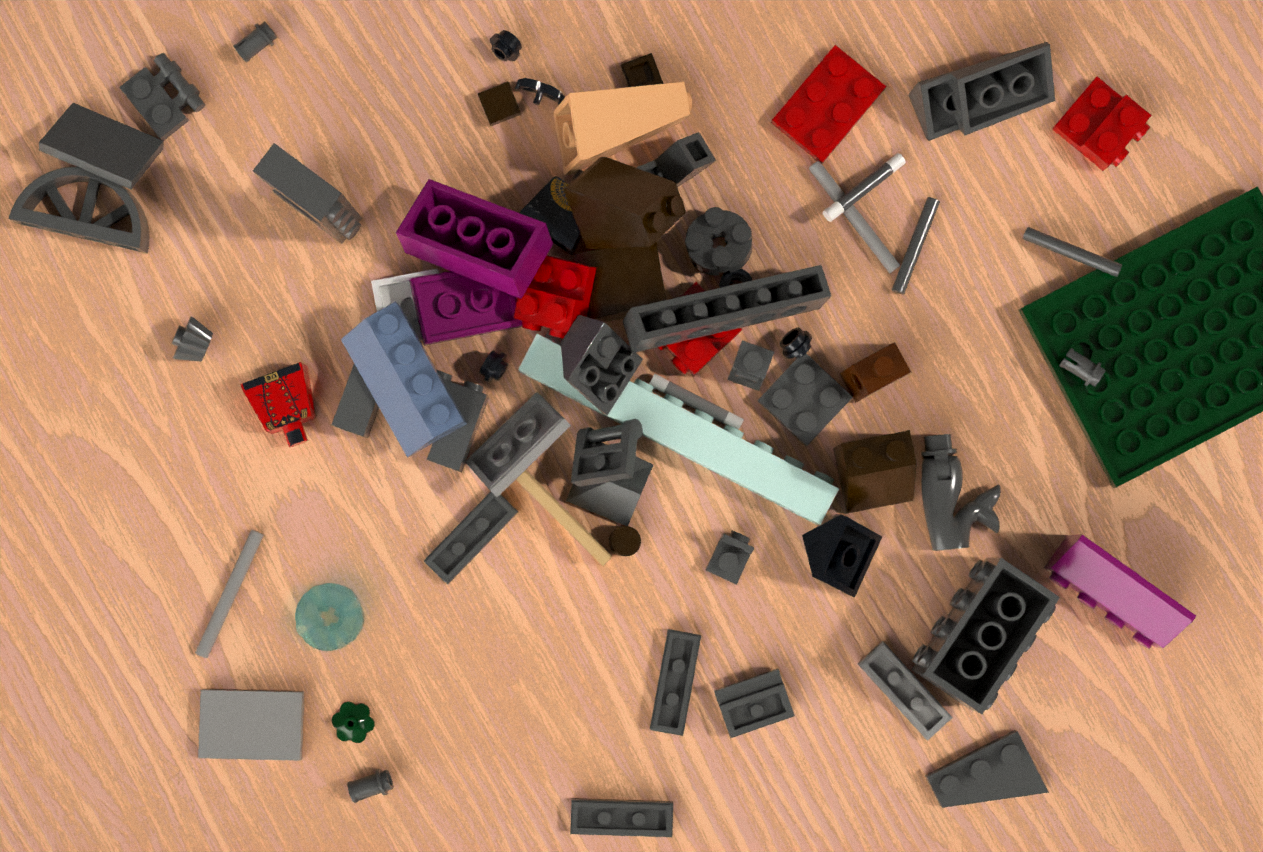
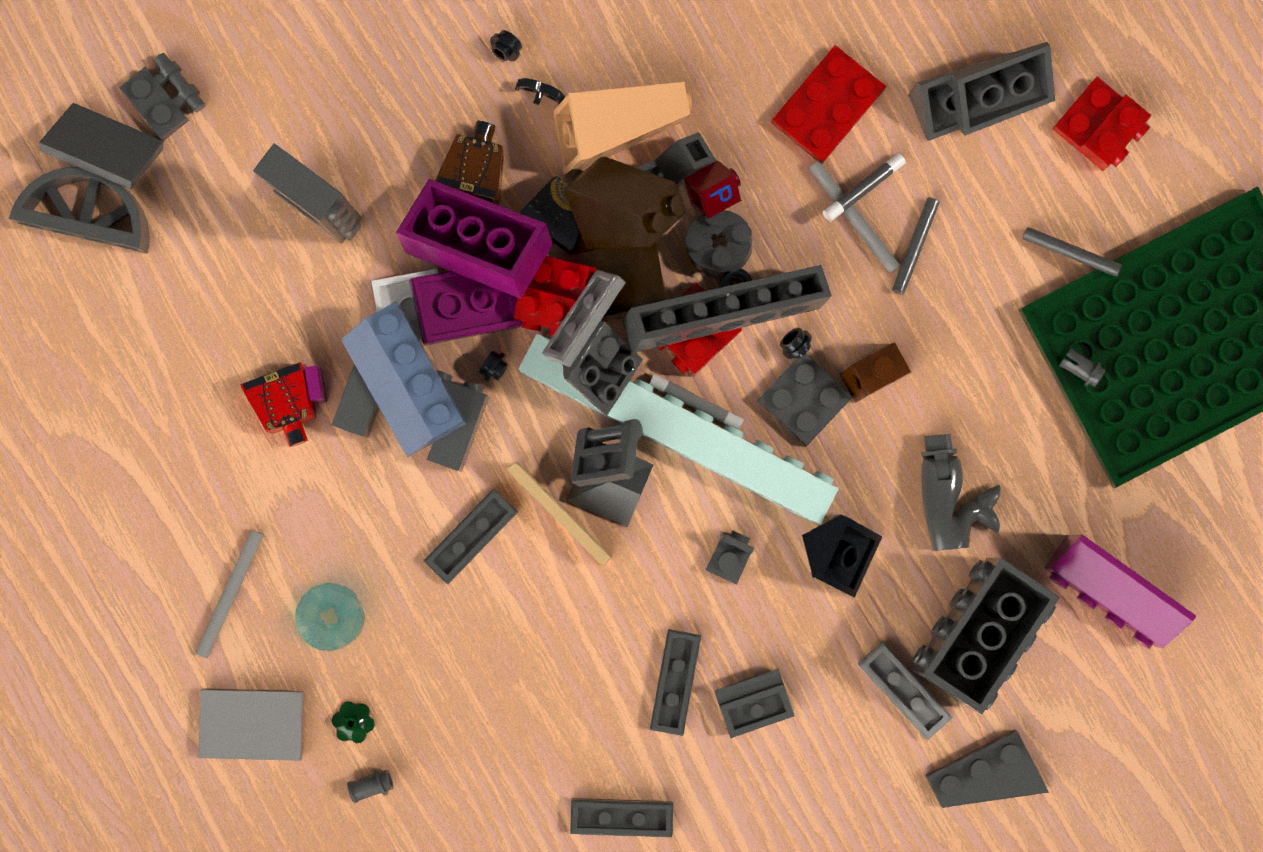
dark grey piece [172,317,213,362] -> none
dark grey pin [233,21,277,63] -> none
light grey tile [465,392,571,497] -> none
dark brown tile [478,82,521,126] -> none
dark brown piece [609,526,641,557] -> none
dark brown tile [621,53,664,87] -> none
dark grey window [728,340,774,391] -> none
dark brown slope [833,430,917,514] -> none
none -> magenta tile [304,366,327,403]
none -> reddish brown torso [435,120,504,205]
none -> light grey tile [542,270,626,367]
none -> dark red brick [684,160,742,219]

